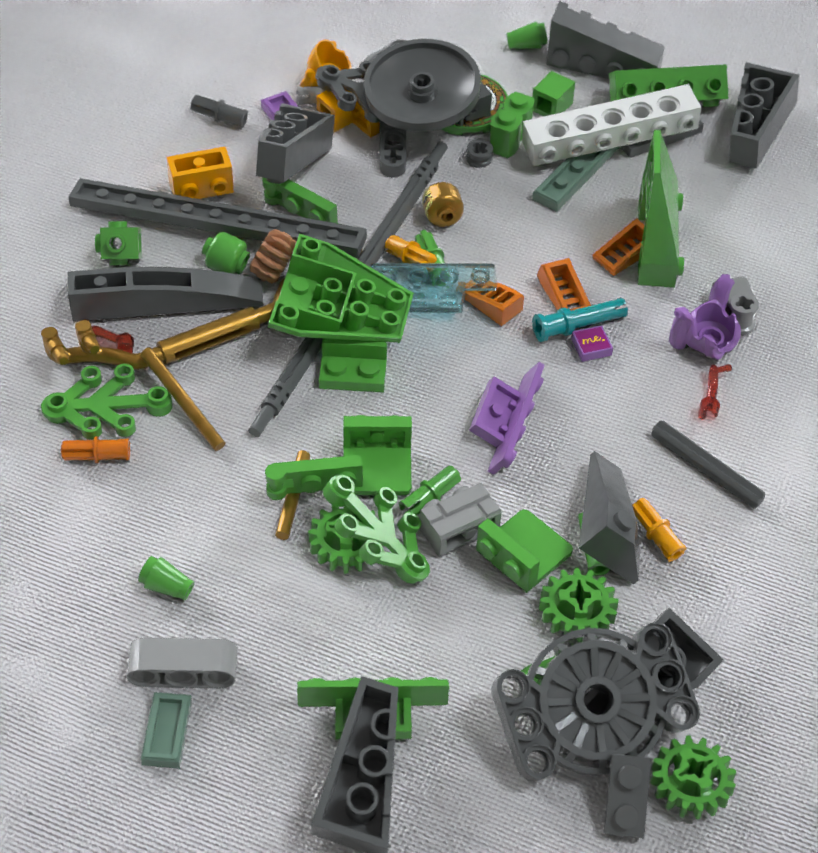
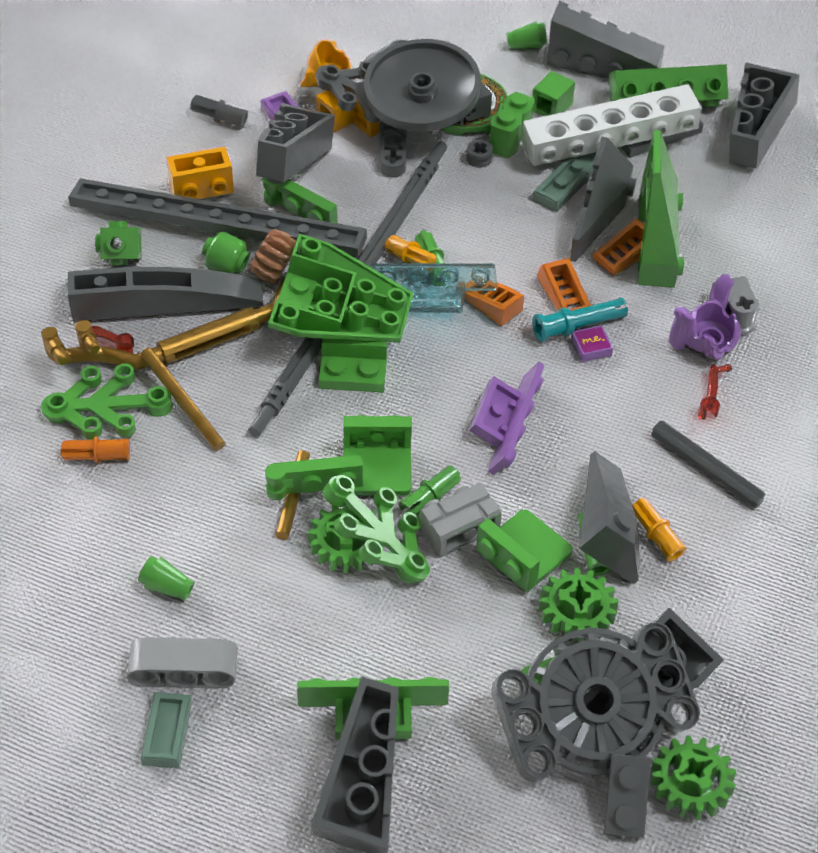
pearl gold head [422,182,464,227] -> none
none -> dark grey wedge [570,136,637,262]

